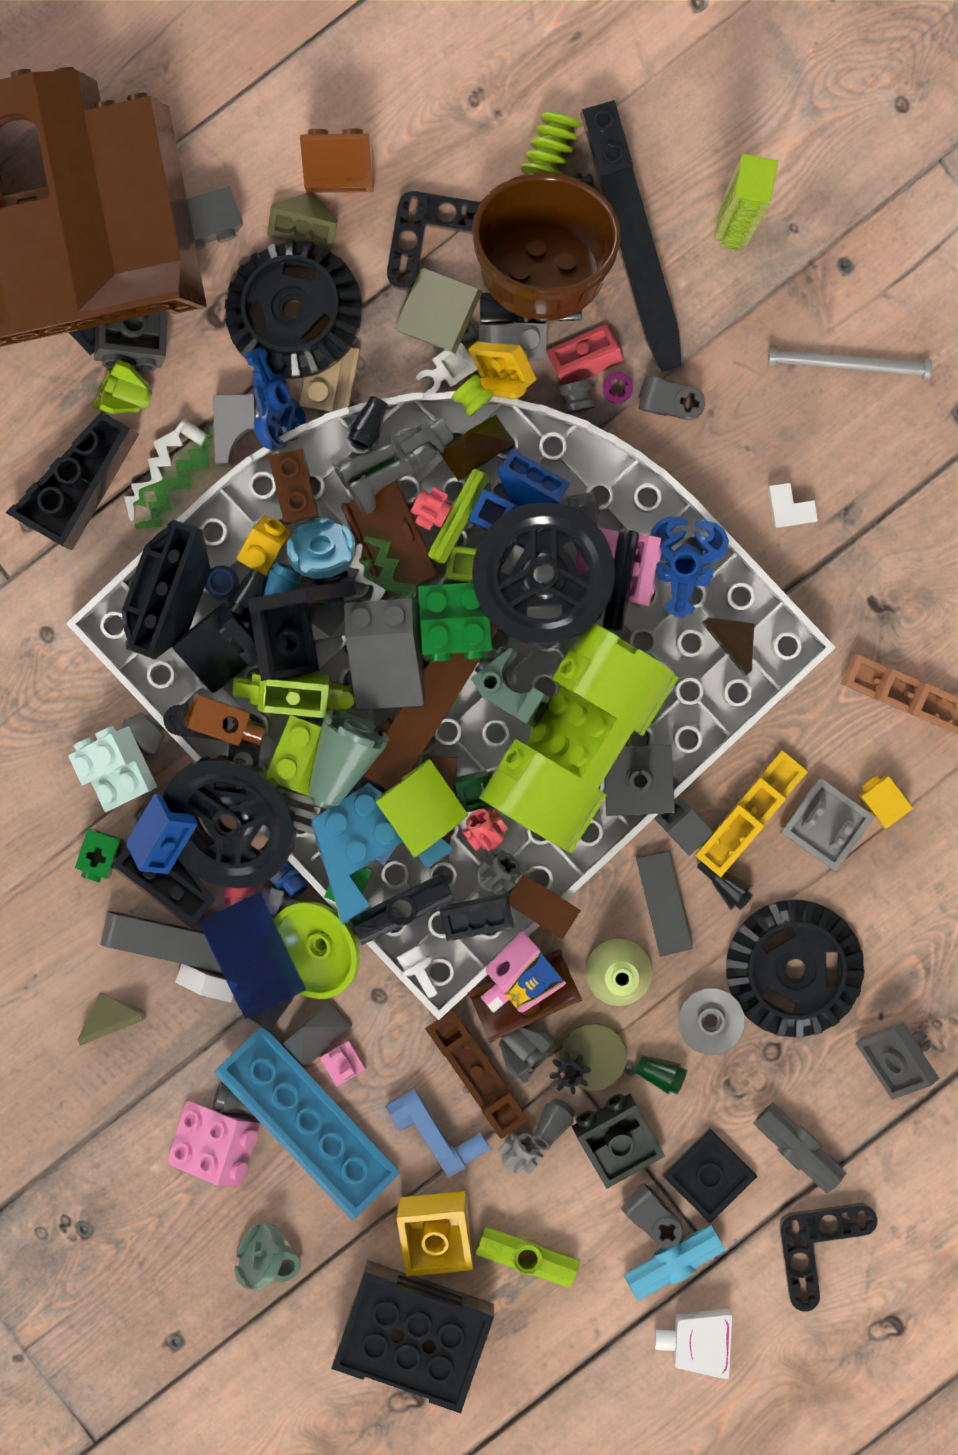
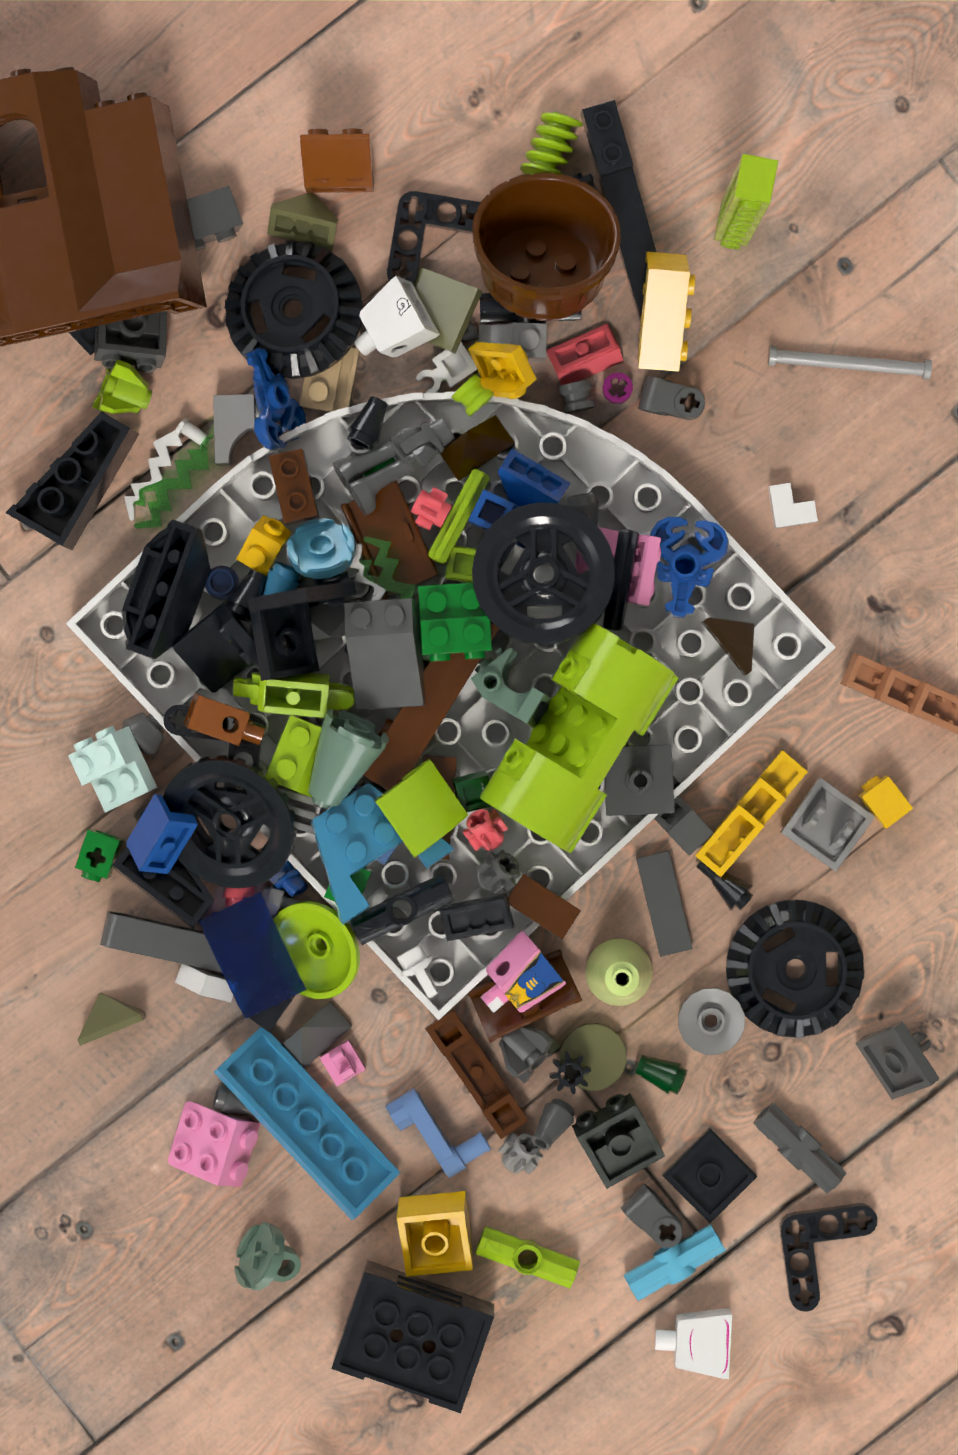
none -> white torso [354,276,440,357]
none -> wedge [637,252,695,372]

